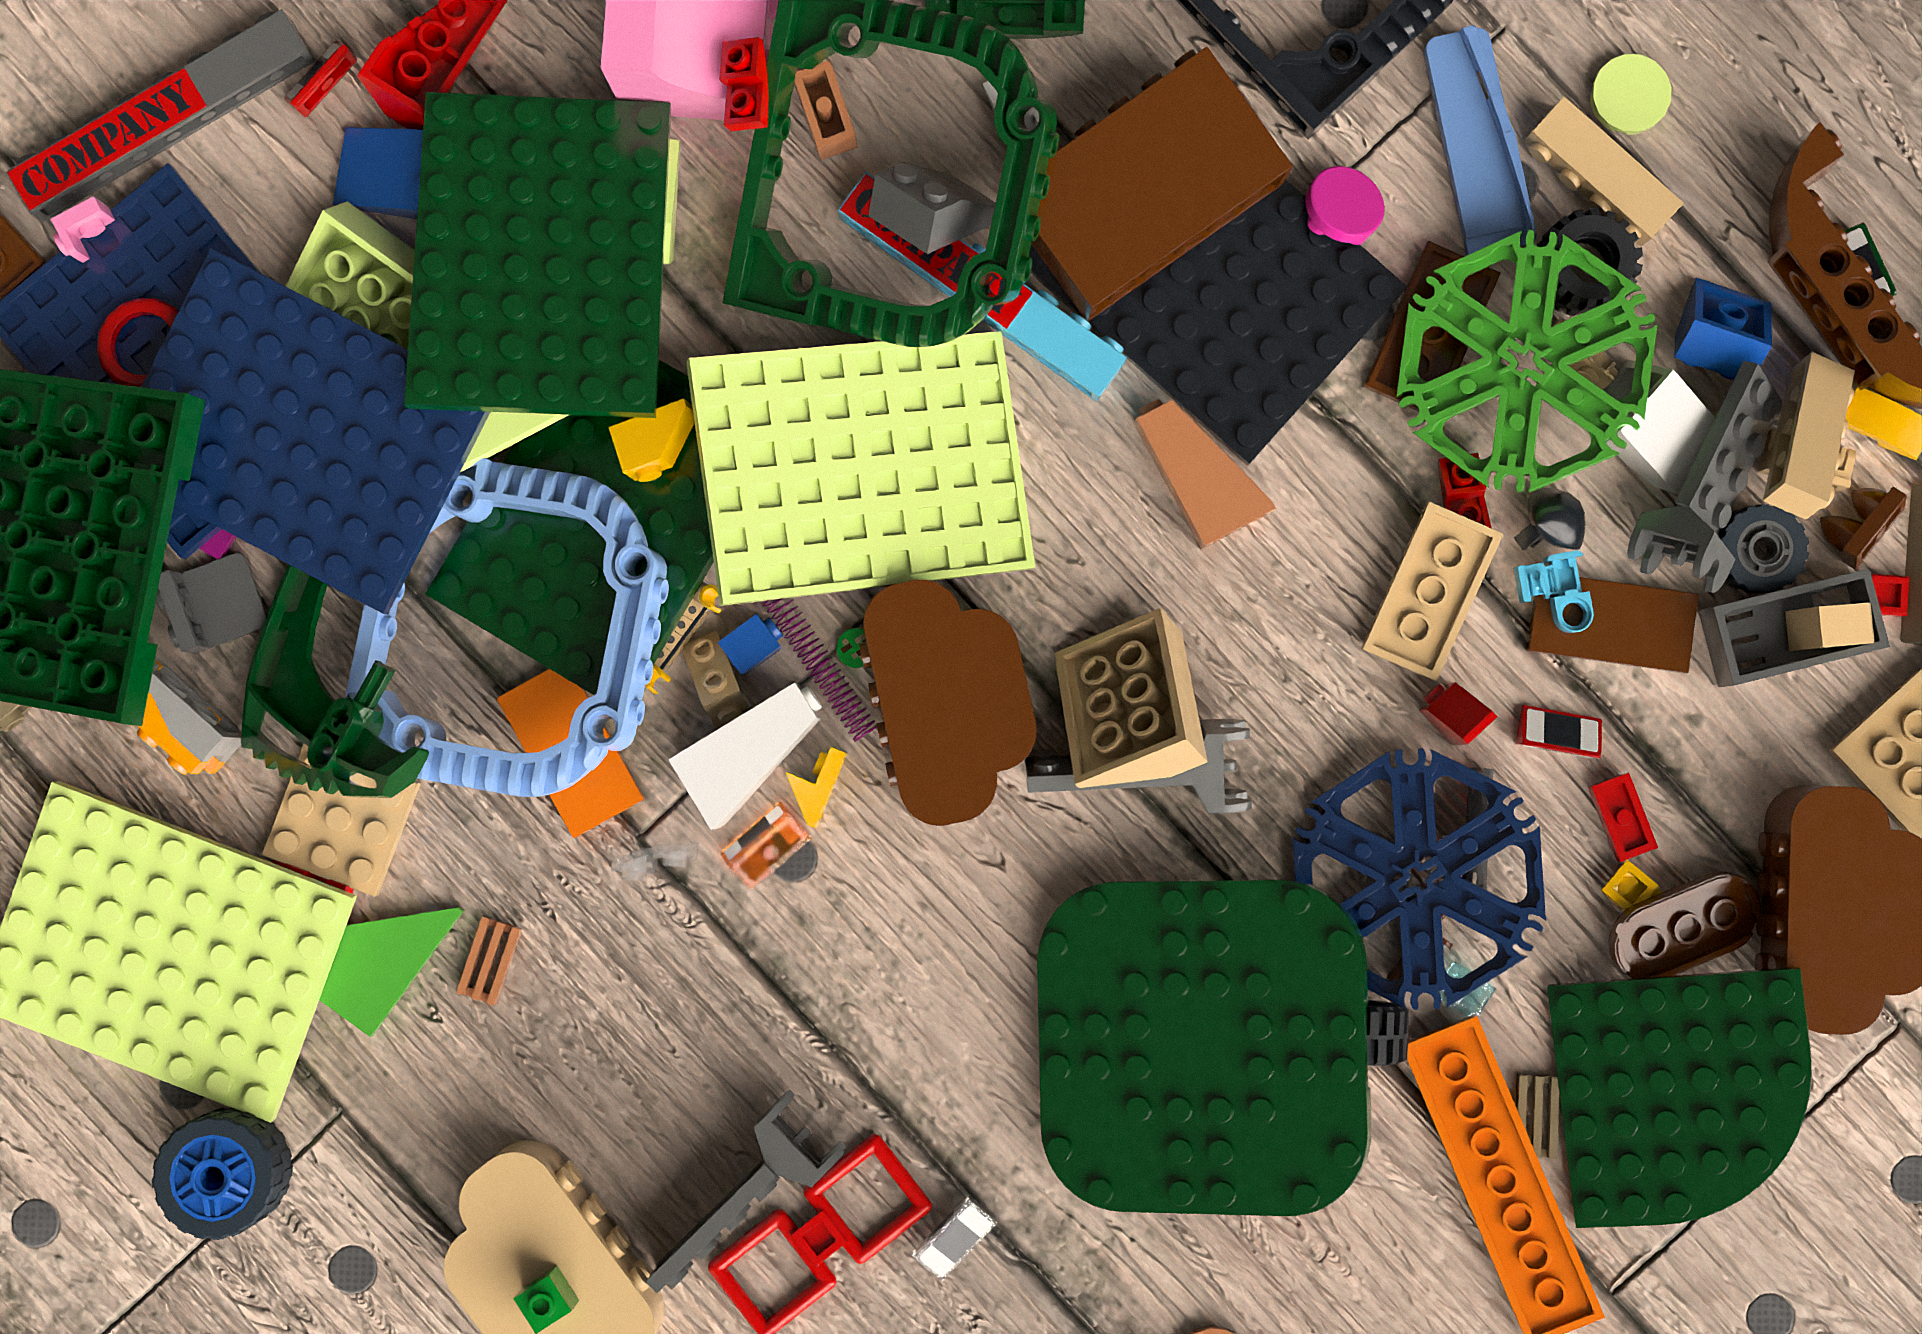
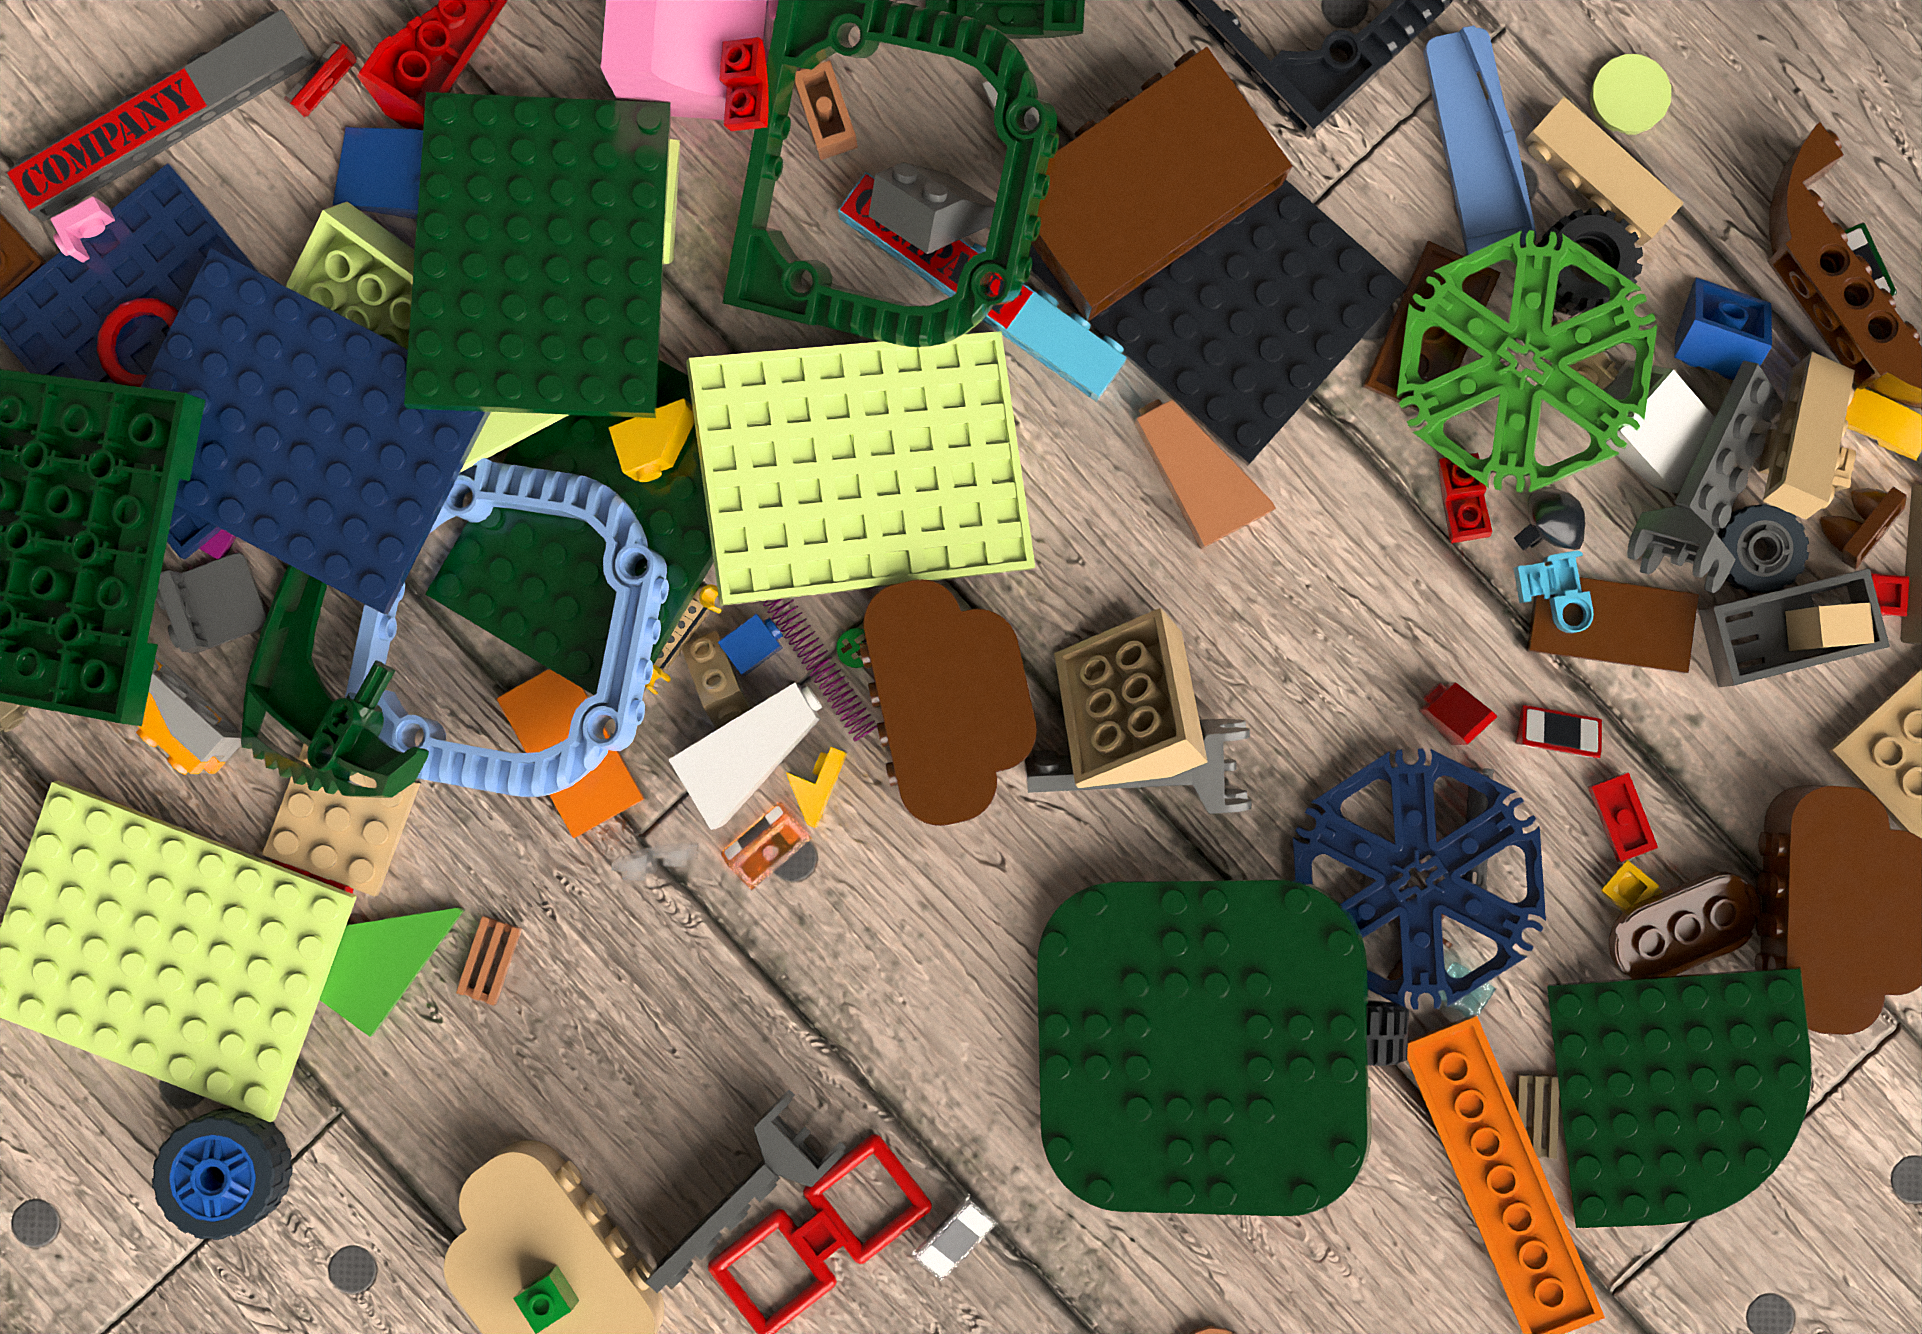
dark pink tile [1305,166,1385,245] -> none
tan plate [1361,501,1503,681] -> none

